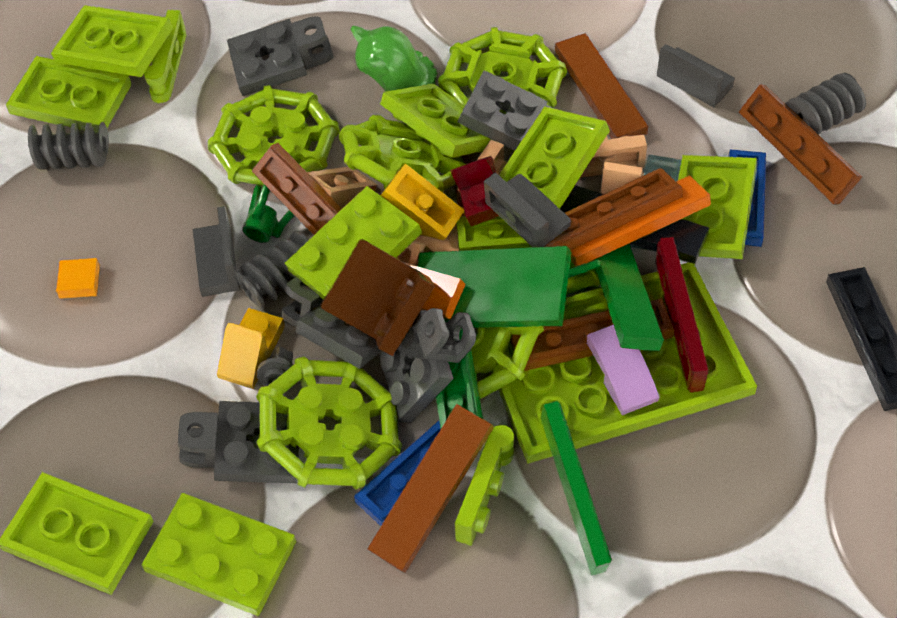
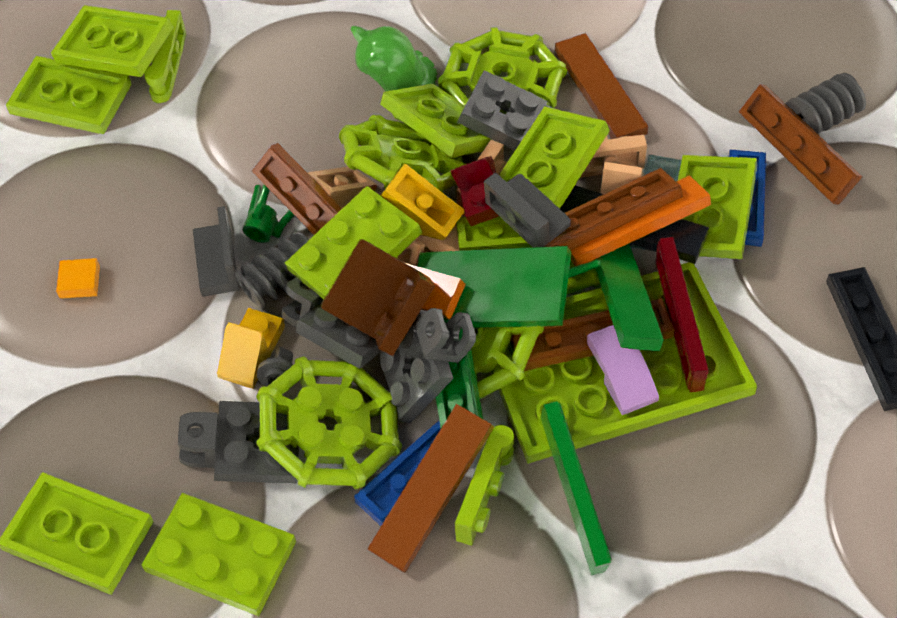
dark grey piece [28,122,109,170] -> none
lime plate [207,85,340,186] -> none
dark grey plate [227,16,334,96] -> none
dark grey panel [657,44,735,108] -> none

